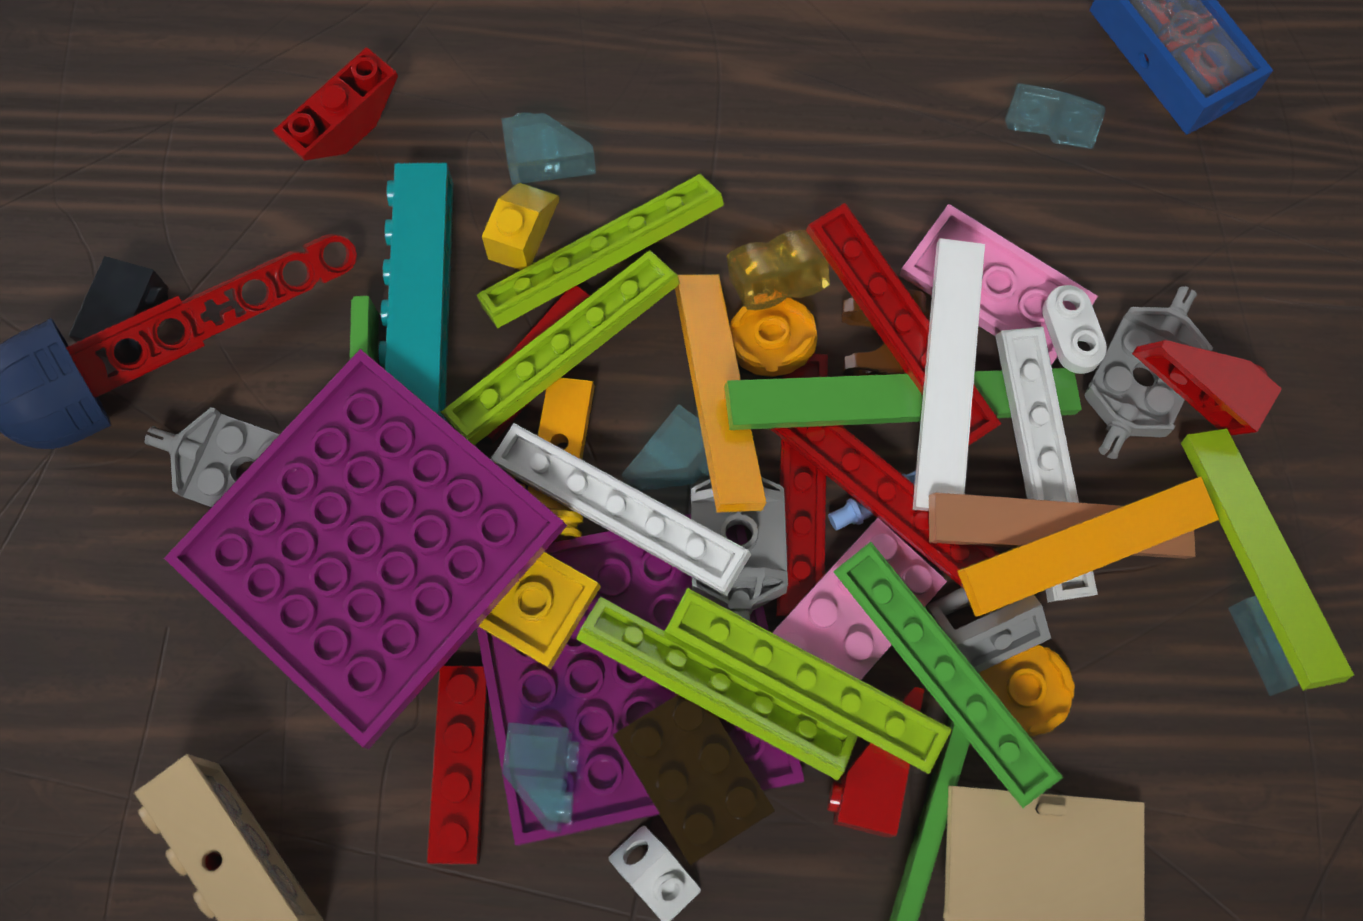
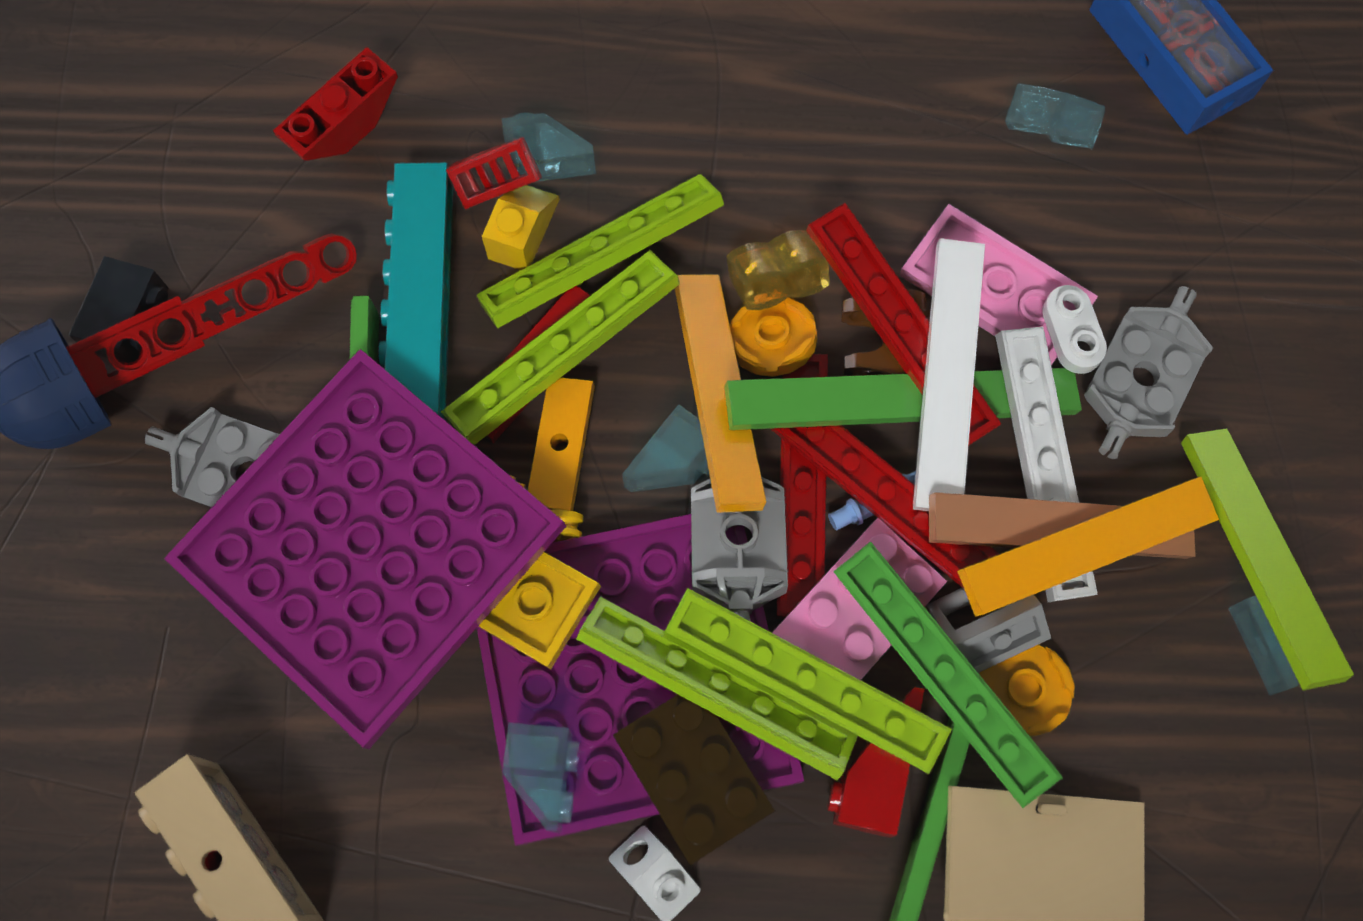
red plate [427,666,488,865] -> none
white tile [491,423,751,596] -> none
red slope [1132,340,1282,436] -> none
none -> red slope [445,137,542,209]

